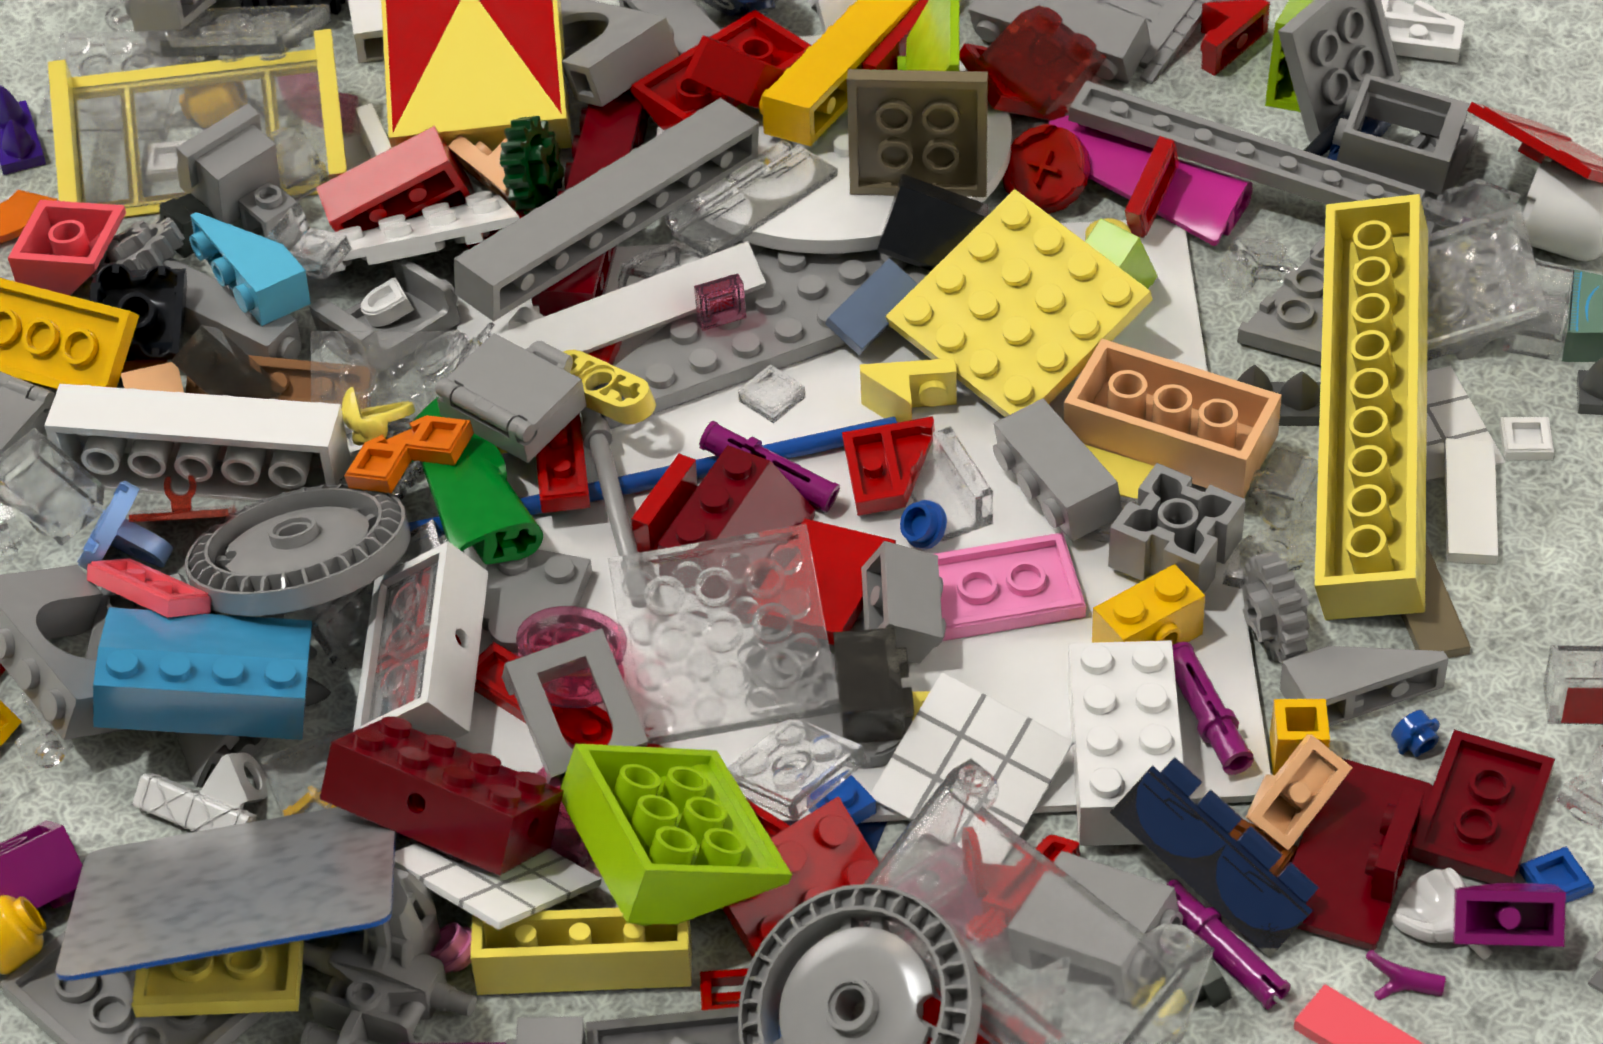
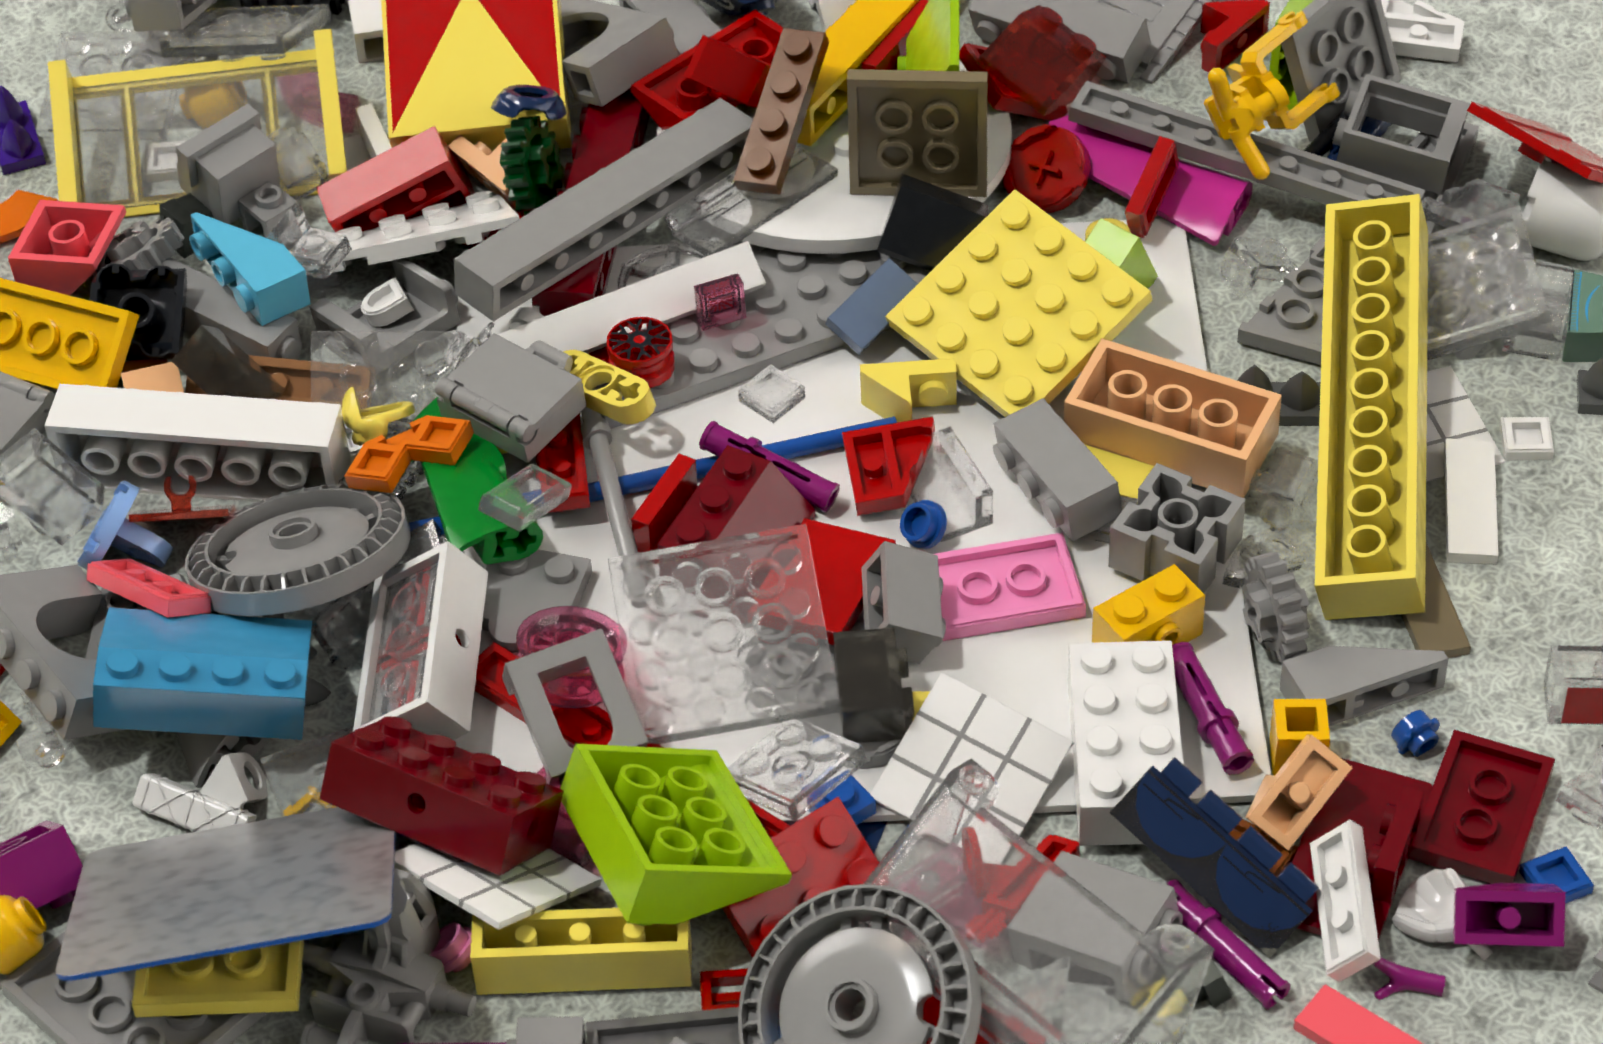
none -> clear tile [478,463,572,532]
none -> dark blue piece [491,85,567,120]
none -> red wheel [607,317,675,388]
none -> plate [733,28,829,195]
none -> yellow piece [1204,11,1340,180]
none -> white tile [1310,820,1381,982]

